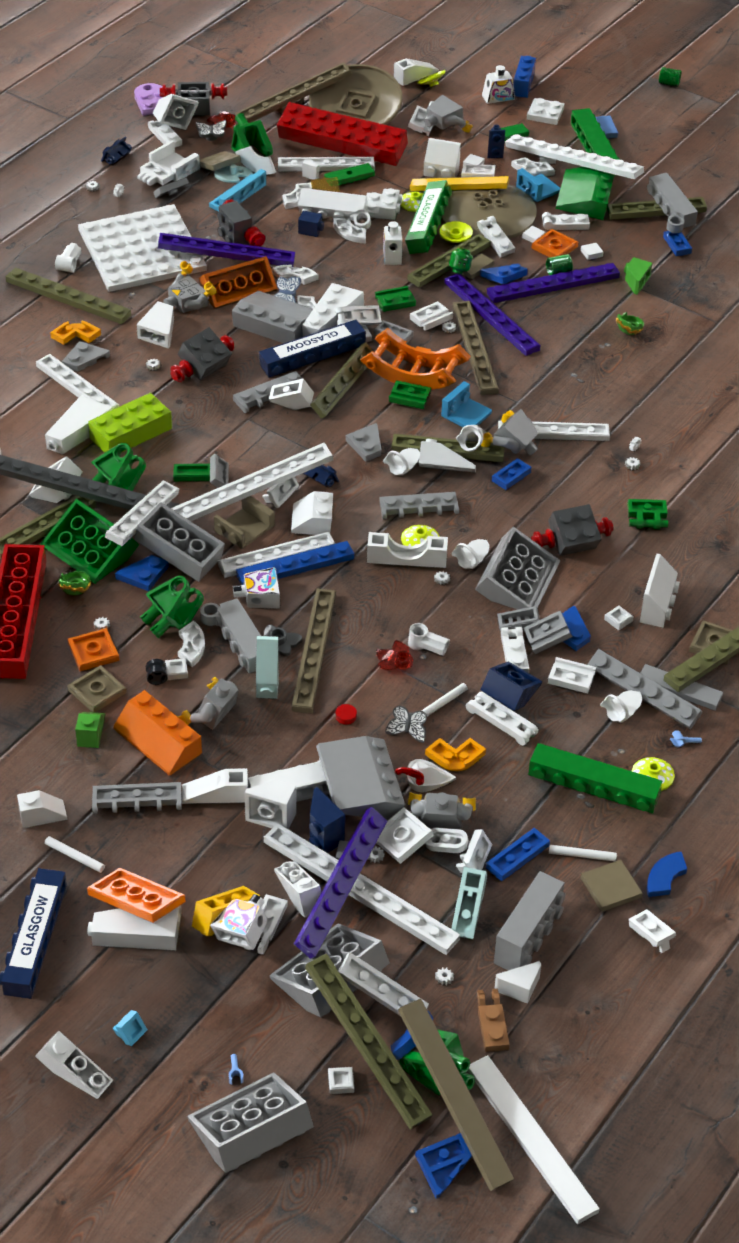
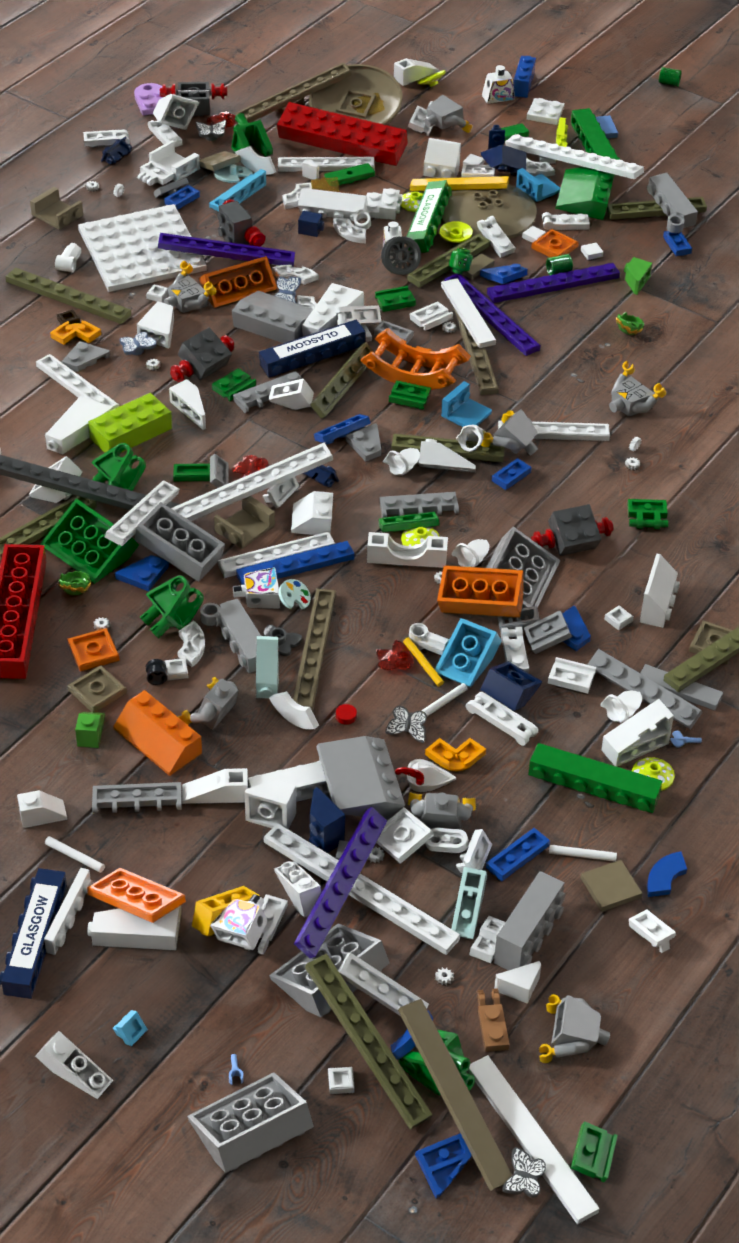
none -> dark tan panel [30,187,83,230]
none -> white plate [44,868,93,955]
none -> dark brown tile [57,310,80,325]
none -> white plate [83,130,129,147]
none -> sand blue animal [120,332,157,355]
none -> white tile [146,284,168,303]
none -> blue plate [164,185,200,210]
none -> white slope [169,379,206,430]
none -> green plate [212,368,256,401]
none -> clear red plate [232,455,269,478]
none -> white tile [269,691,319,729]
none -> light aqua piece [279,579,311,609]
none -> blue plate [314,414,371,444]
none -> clear yellow piece [353,93,385,118]
none -> green tile [378,512,440,532]
none -> dark grey wheel [381,236,421,275]
none -> yellow bar [403,637,444,687]
none -> medium azure slope [435,618,502,688]
none -> orange slope [437,566,524,618]
none -> white tile [441,279,496,348]
none -> white slope [469,916,505,963]
none -> dark blue slope [481,145,527,176]
none -> dark grey animal [502,1147,546,1198]
none -> light grey torso [539,994,610,1063]
none -> neon yellow hinge [556,117,568,147]
none -> green plate [570,1121,618,1182]
none -> white wedge [602,699,674,767]
none -> light grey torso [609,361,666,416]

